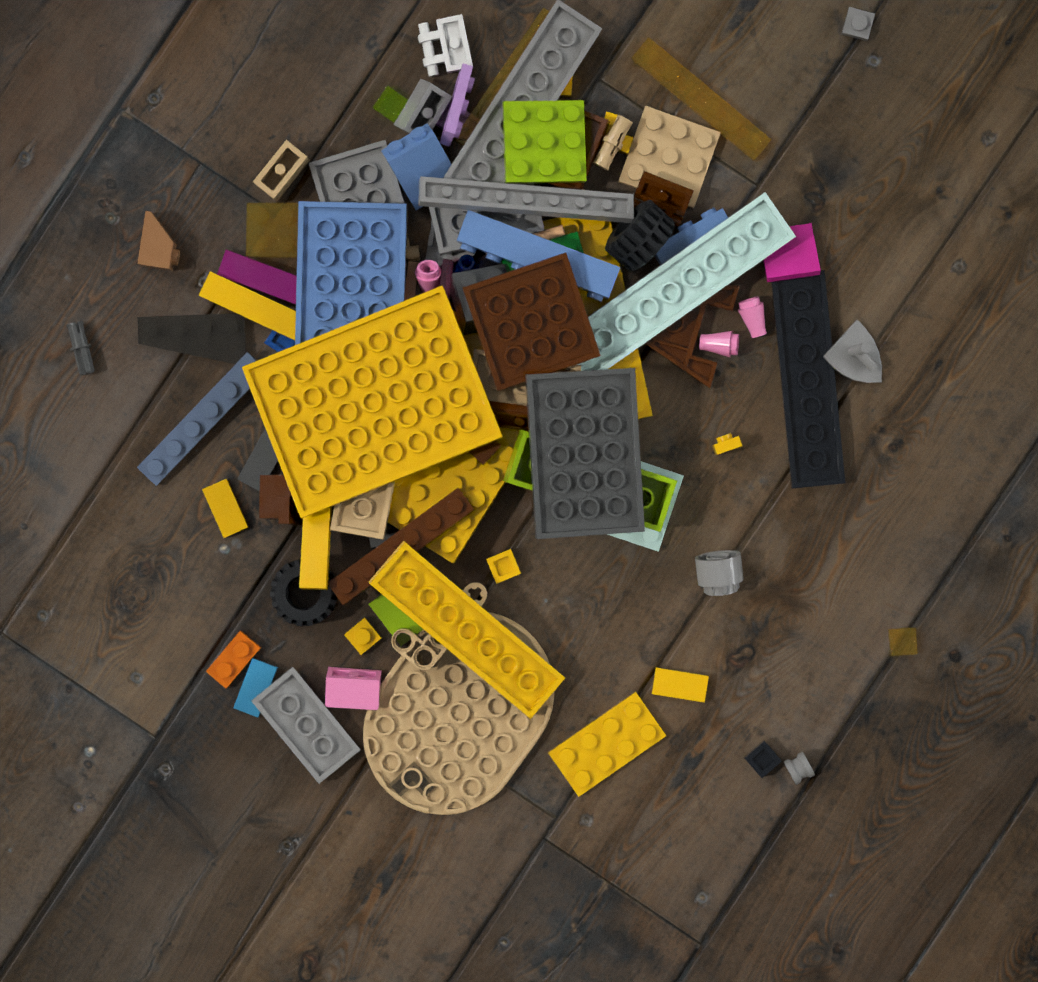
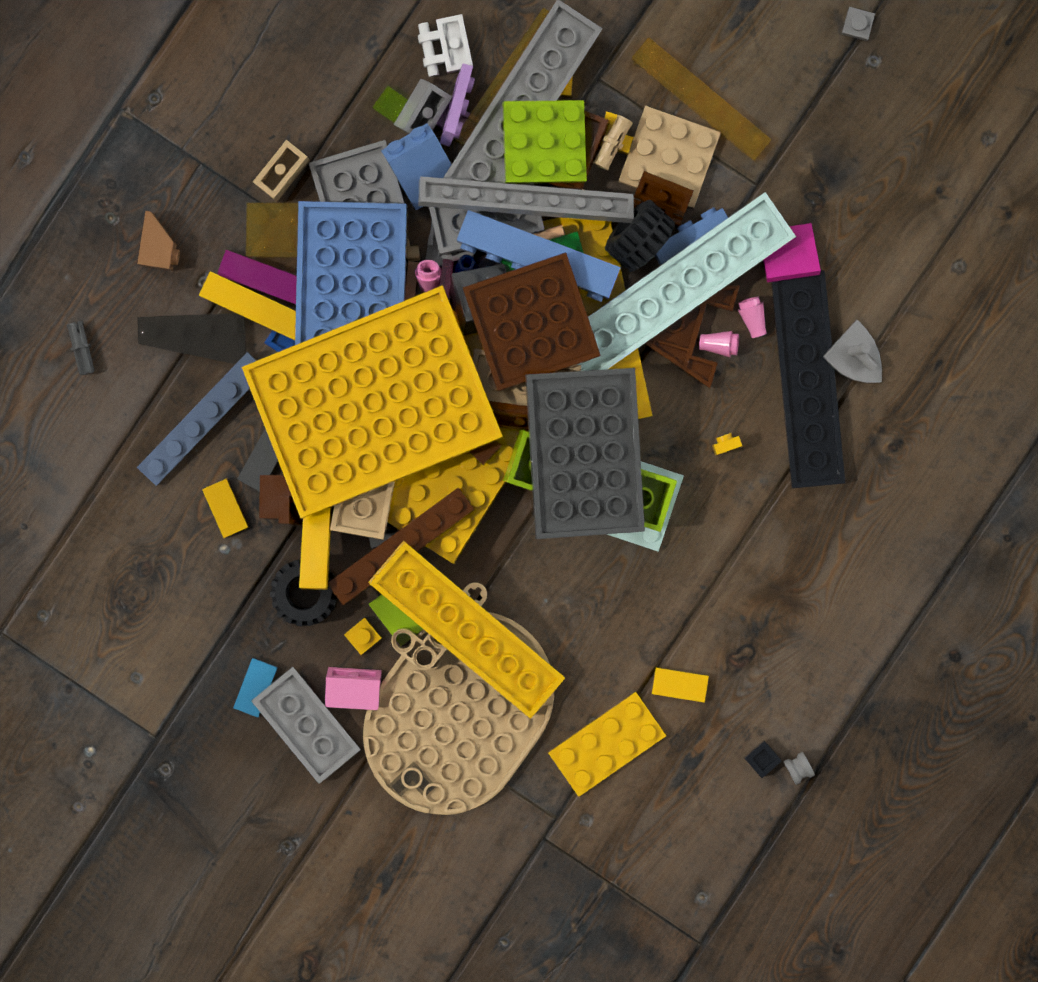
orange plate [206,630,261,689] -> none
yellow plate [486,549,521,584] -> none
light grey piece [695,550,744,596] -> none
clear yellow tile [888,627,918,656] -> none

